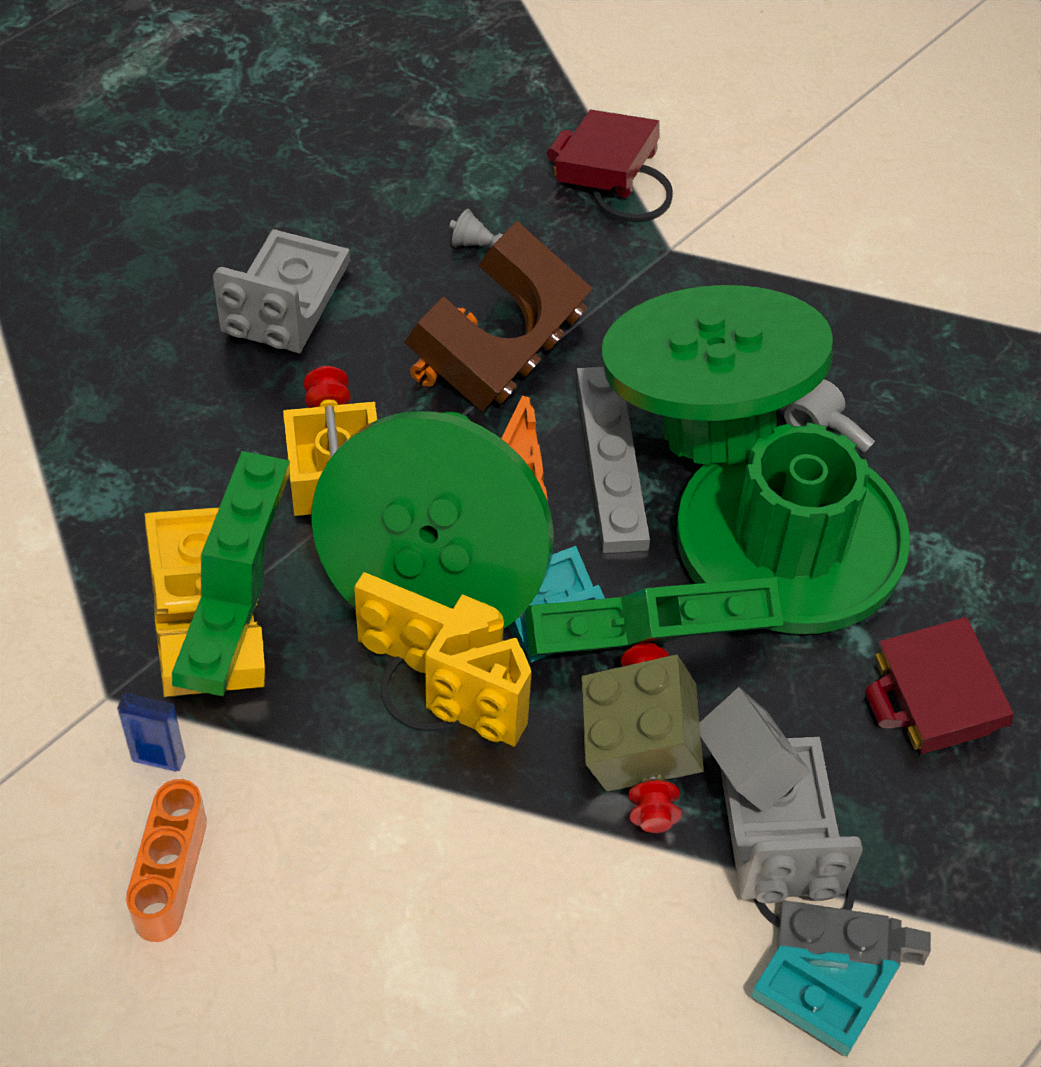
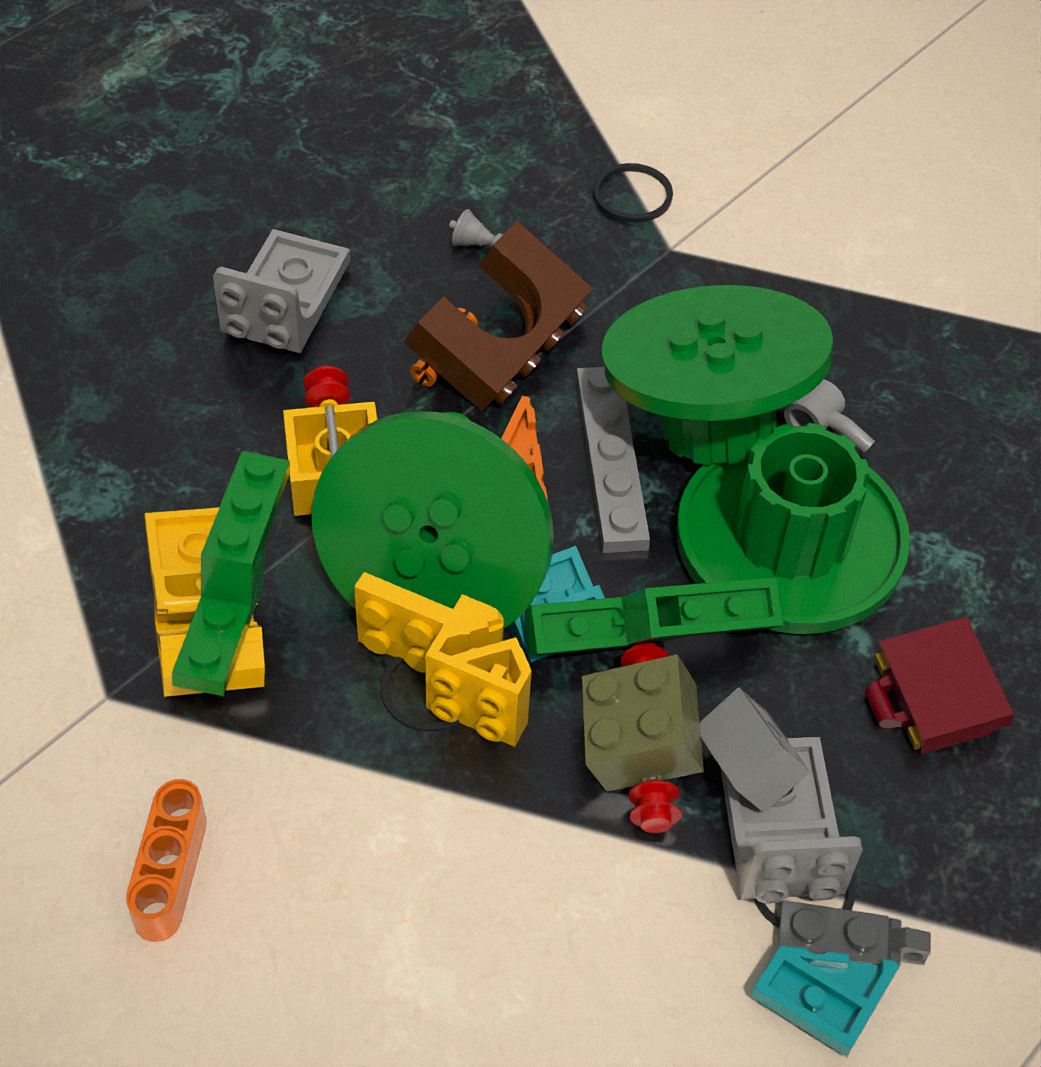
clear blue tile [117,693,186,772] -> none
dark red piece [547,109,660,198] -> none

